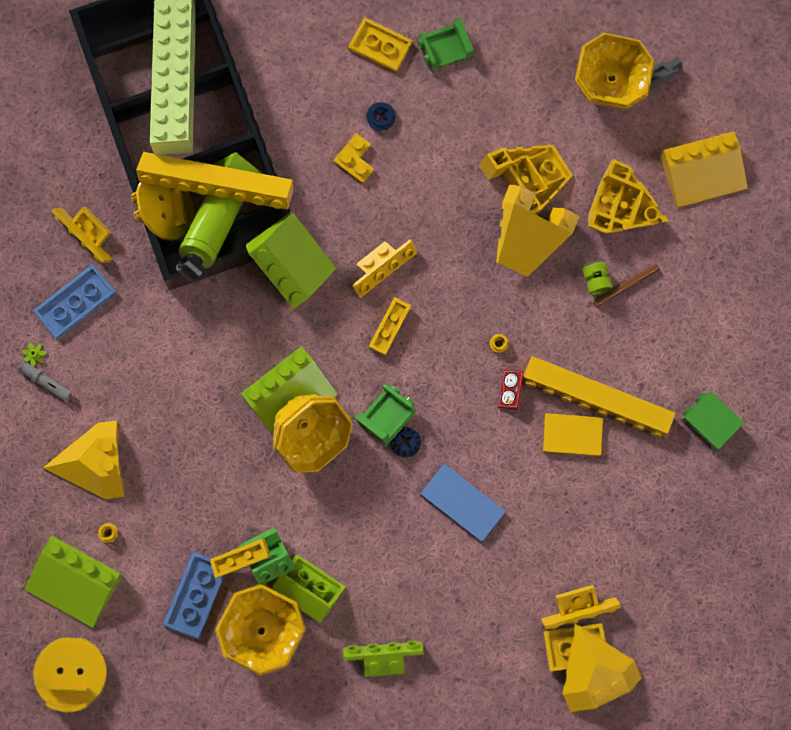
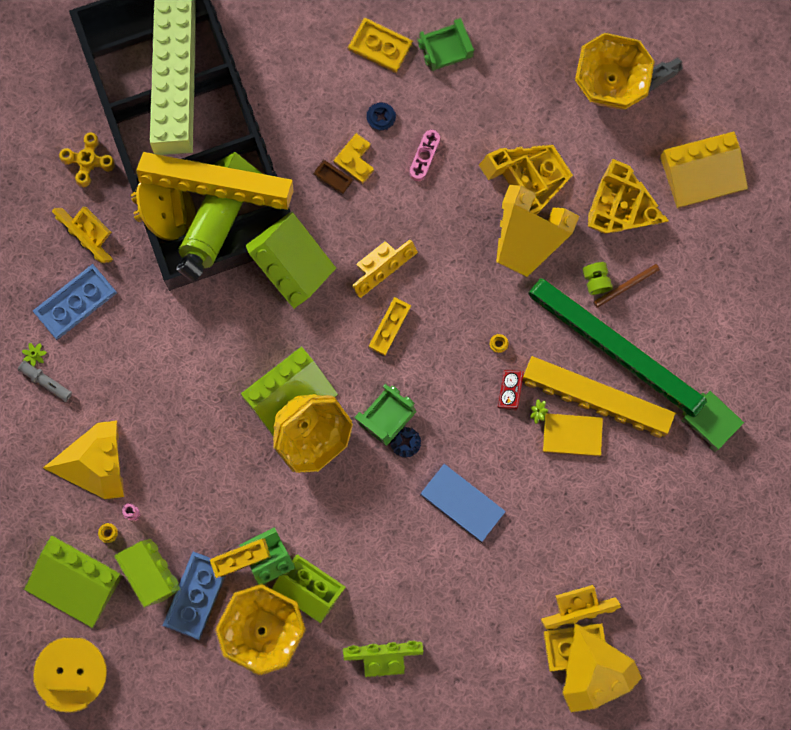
none -> yellow gear [59,132,115,187]
none -> lime slope [114,539,180,607]
none -> bright pink pin [122,504,140,522]
none -> reddish brown tile [313,159,354,194]
none -> bright pink beam [410,130,440,181]
none -> green beam [528,278,707,417]
none -> lime plant [530,400,548,424]

